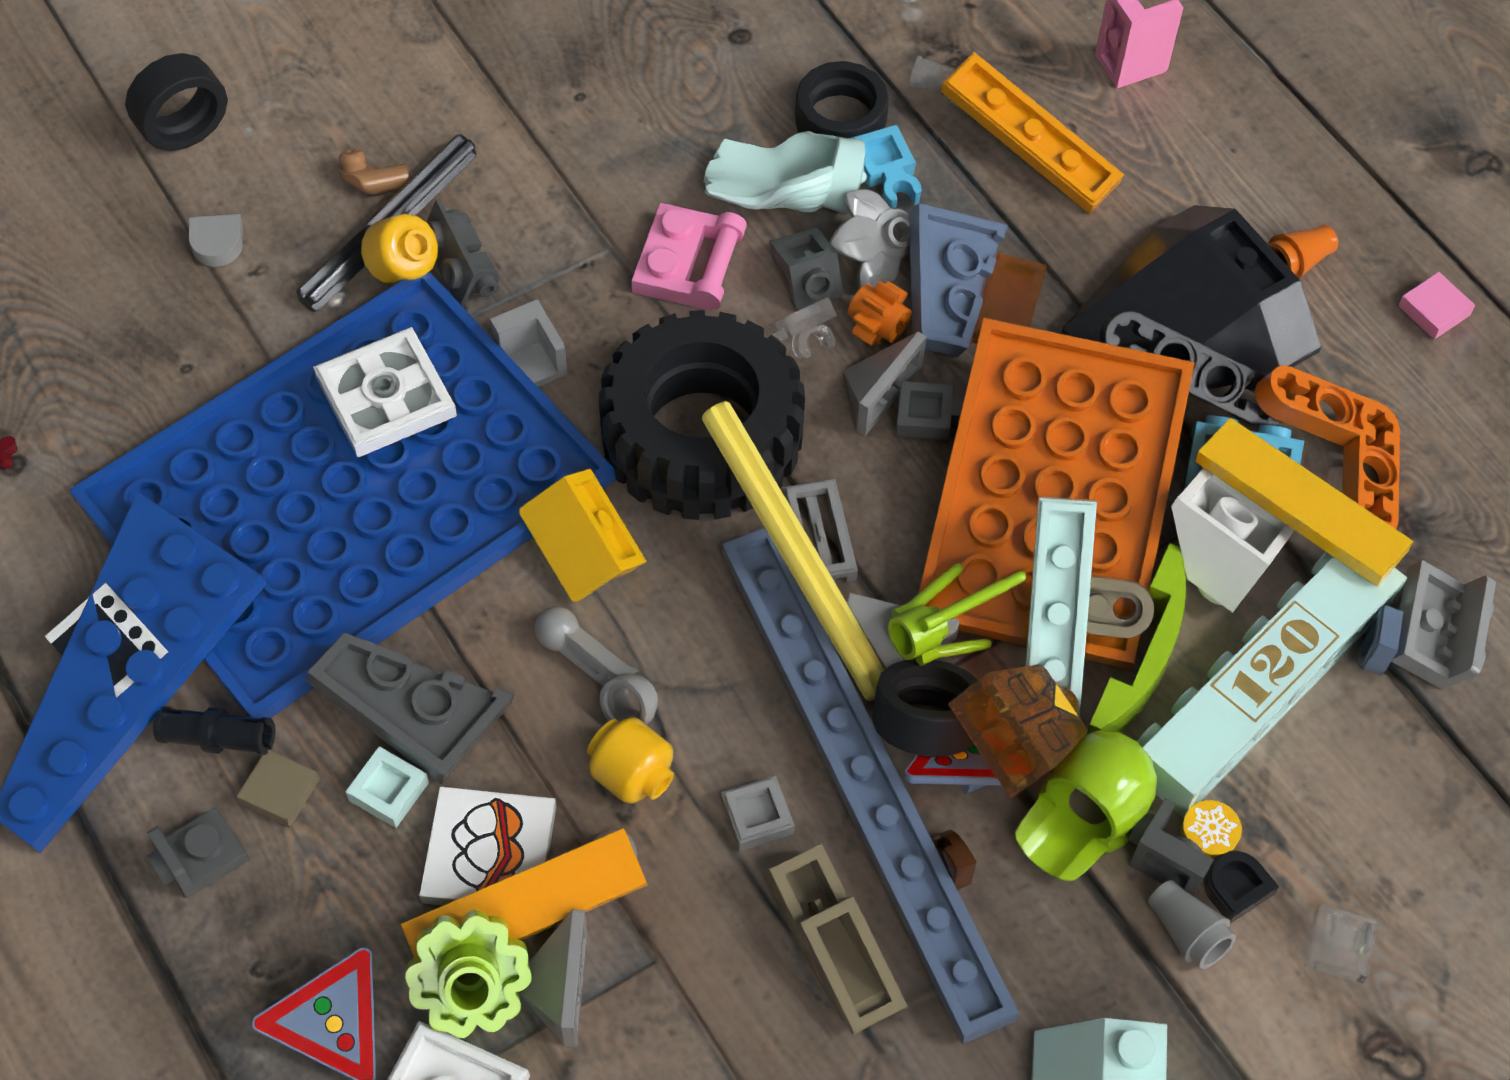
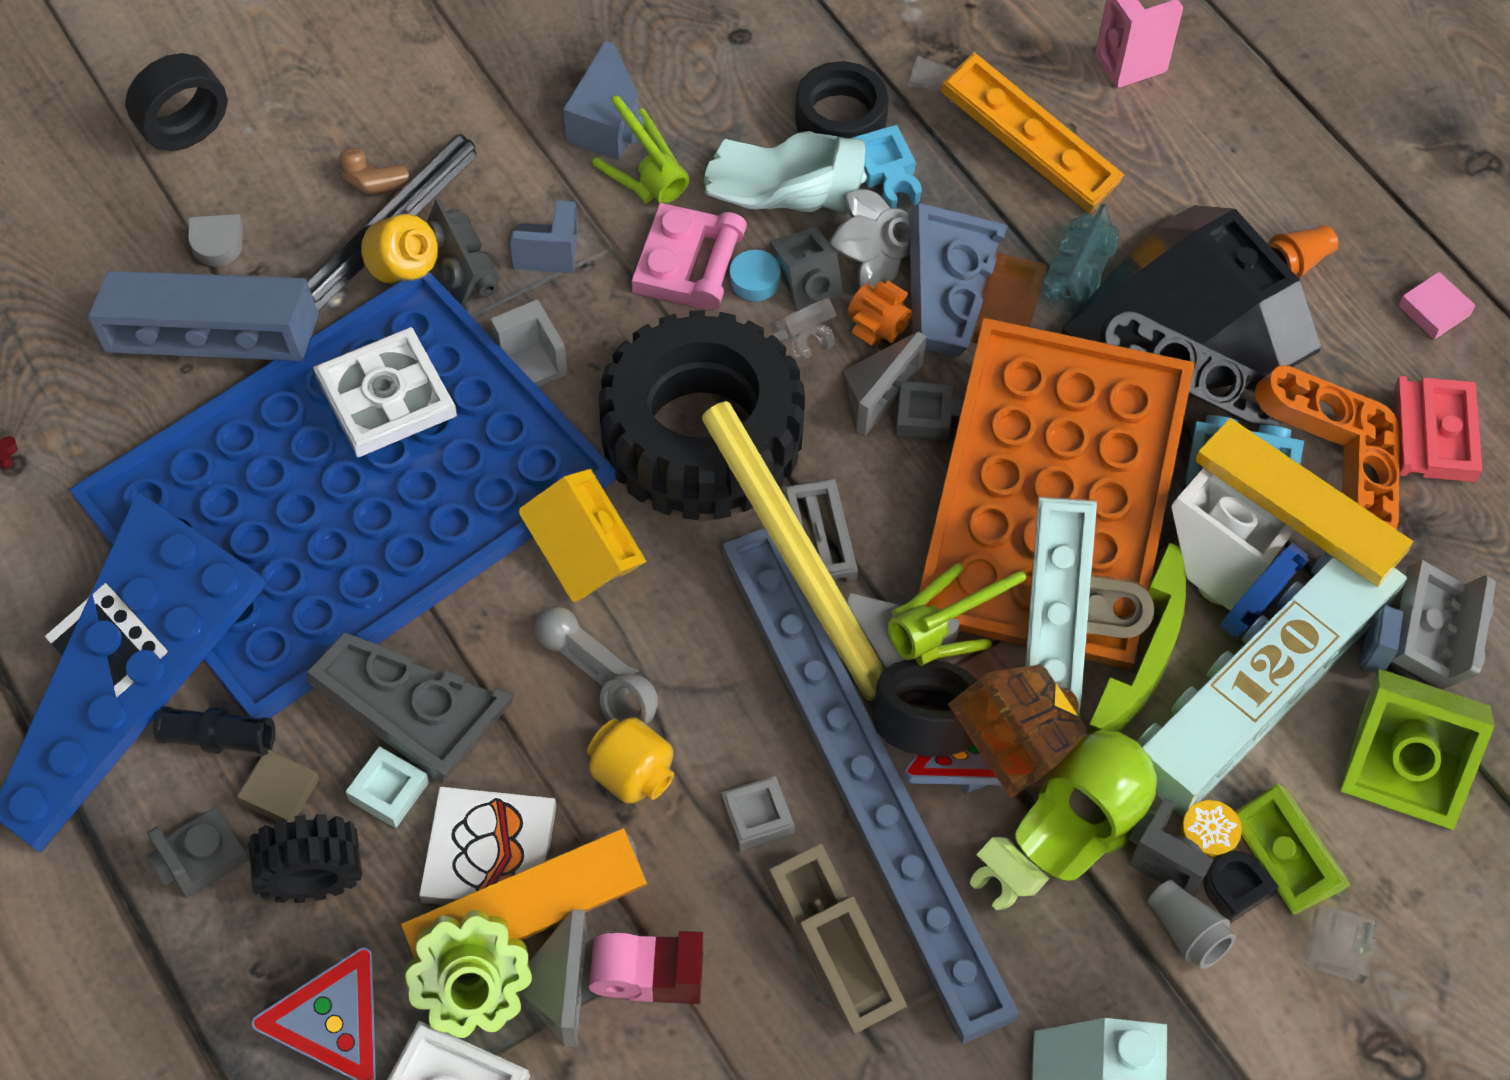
reddish brown tile [931,829,977,890] -> none
none -> sand blue brick [88,271,319,361]
none -> black tyre [248,814,362,903]
none -> sand blue panel [510,200,579,273]
none -> sand blue slope [563,41,644,160]
none -> leg [588,931,704,1004]
none -> lime plant [592,95,690,204]
none -> medium azure tile [730,250,781,301]
none -> yellowish green tile [970,837,1050,910]
none -> clear light blue hinge [1043,204,1119,310]
none -> blue tile [1219,543,1309,639]
none -> lime slope [1235,784,1351,915]
none -> lime slope [1341,669,1495,830]
none -> coral plate [1394,376,1482,482]

